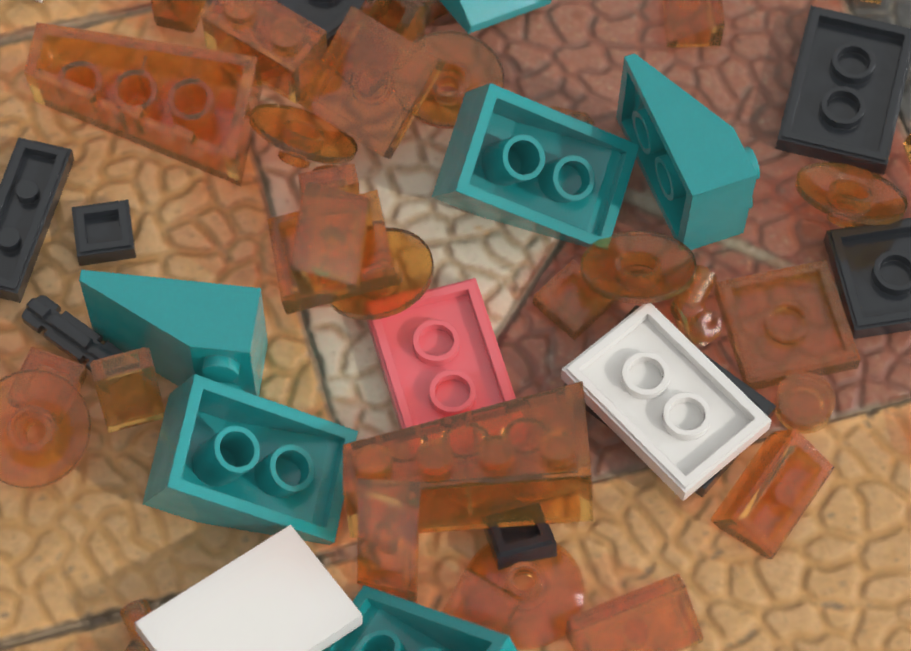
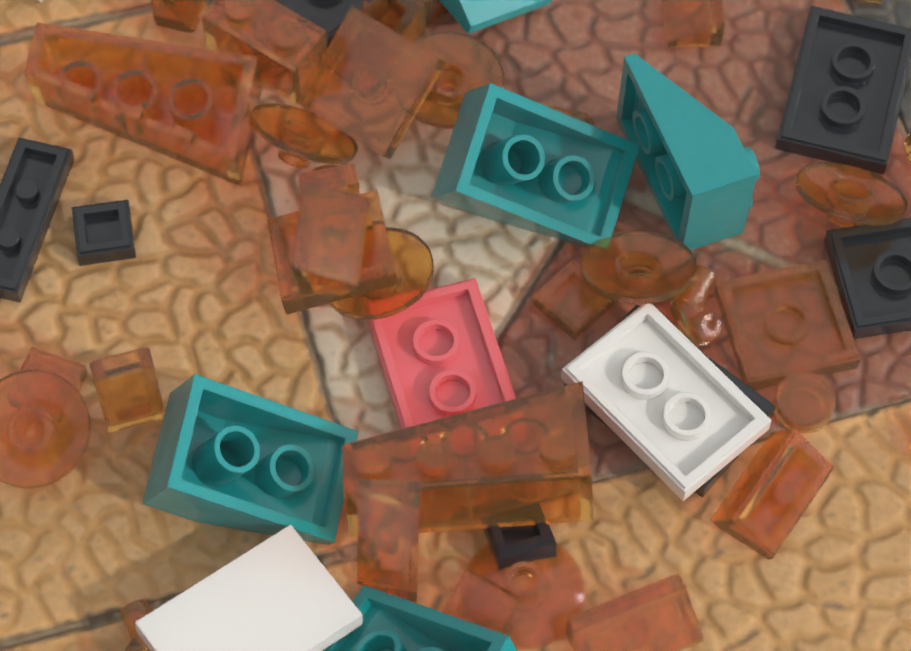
black axle [22,295,125,380] -> none
teal slope [79,270,268,396] -> none

